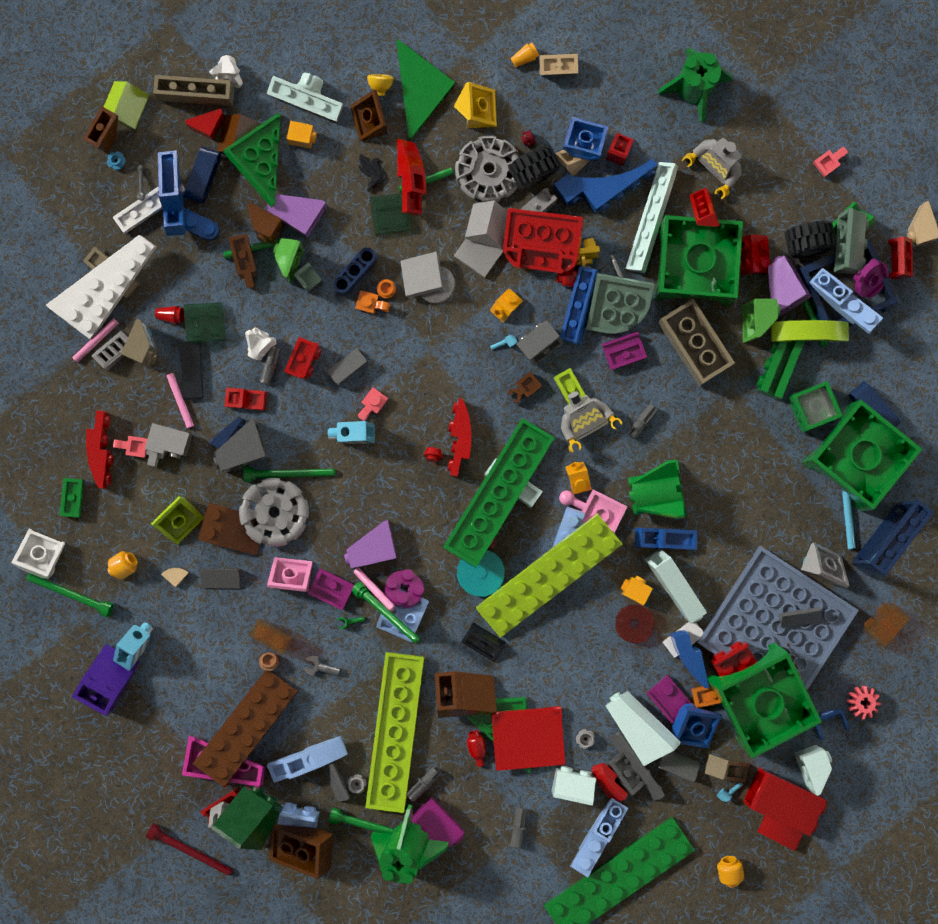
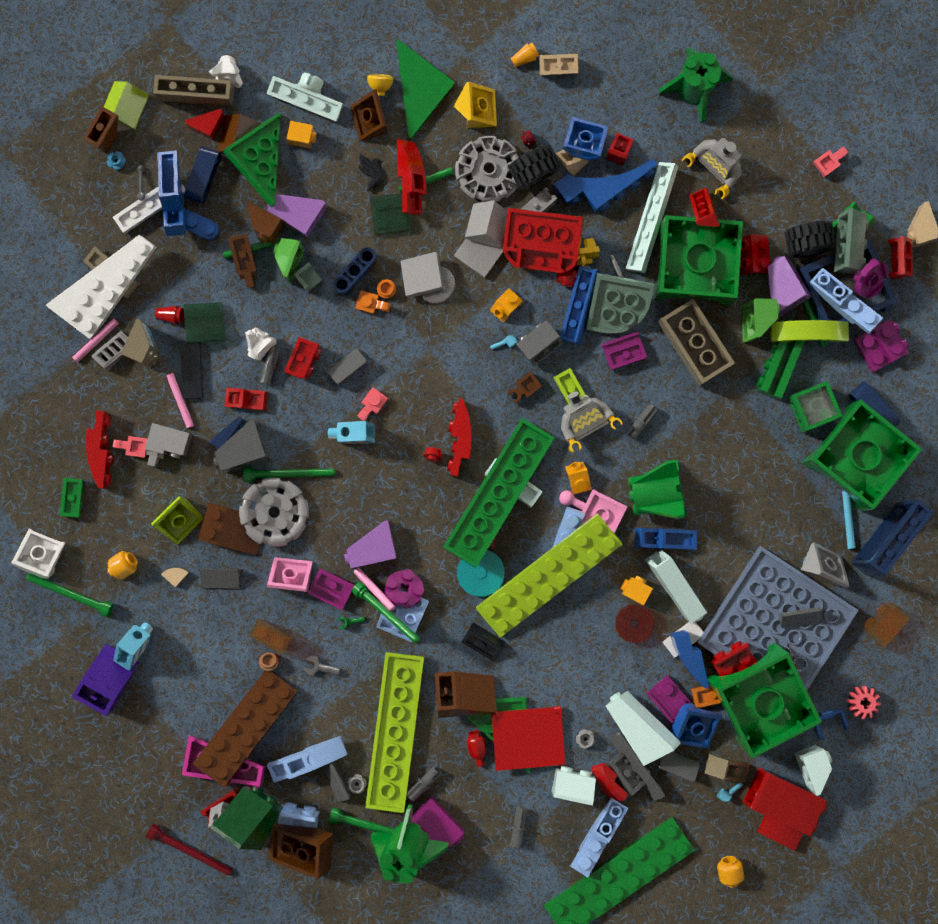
none -> magenta plate [853,320,909,373]

